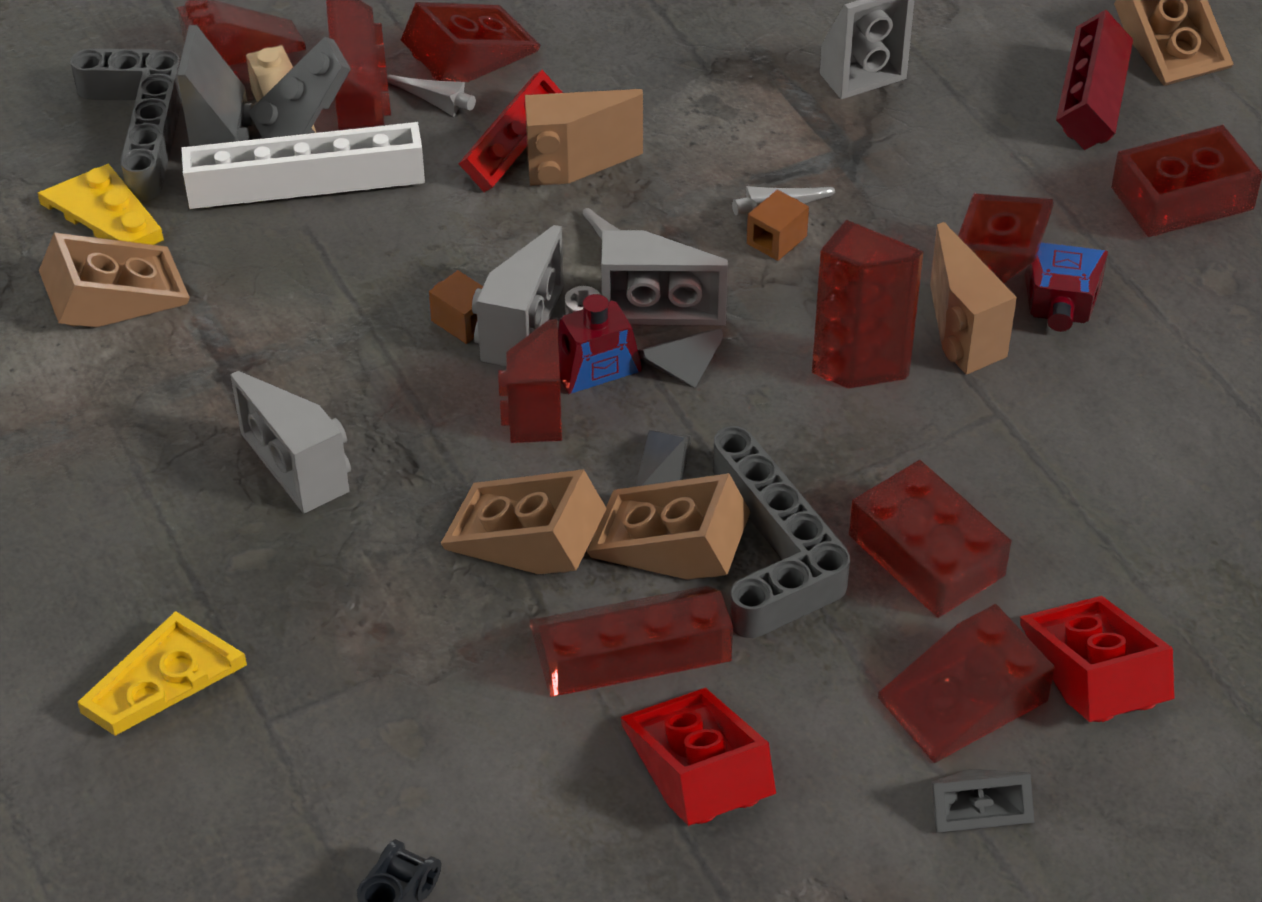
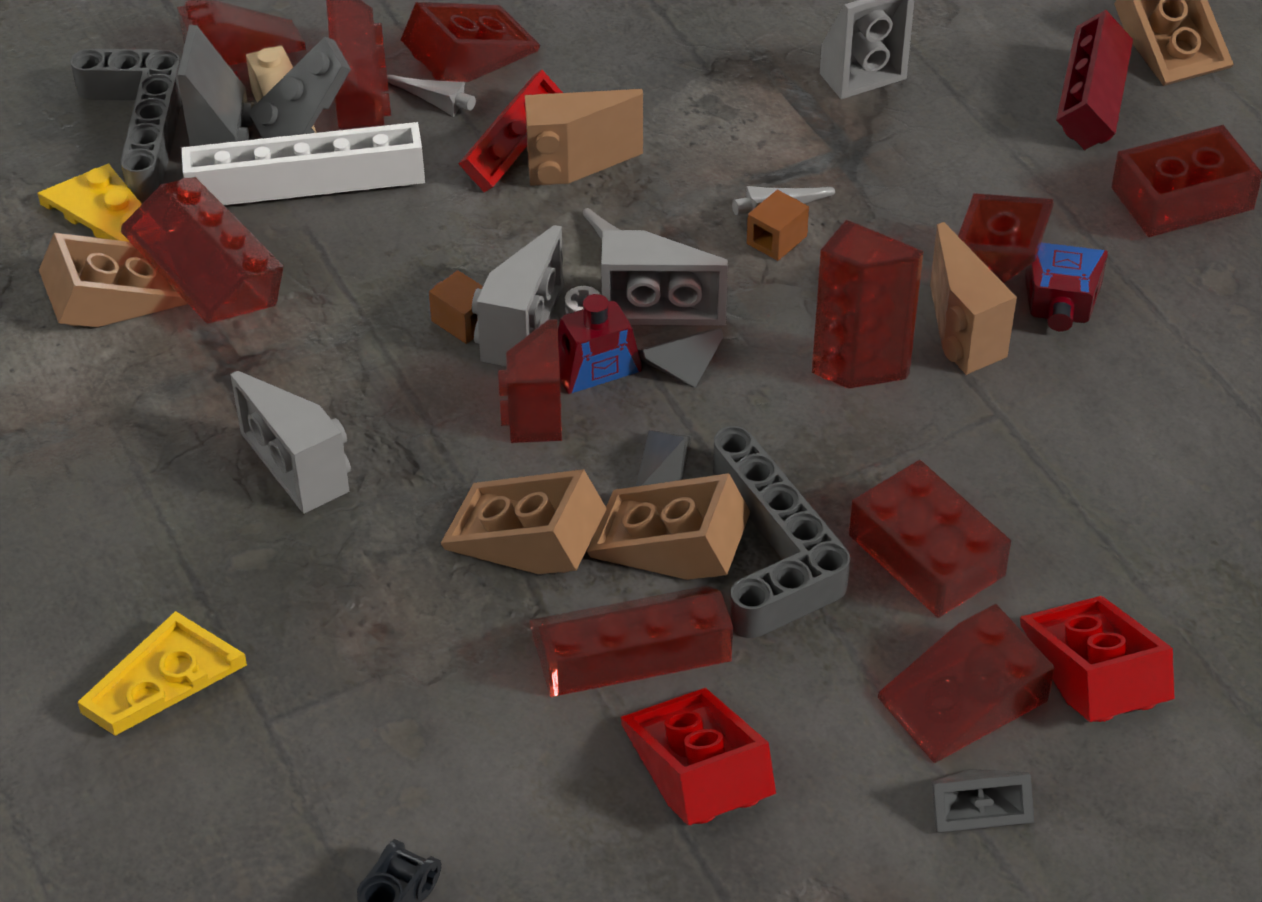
none -> clear red slope [121,177,284,324]

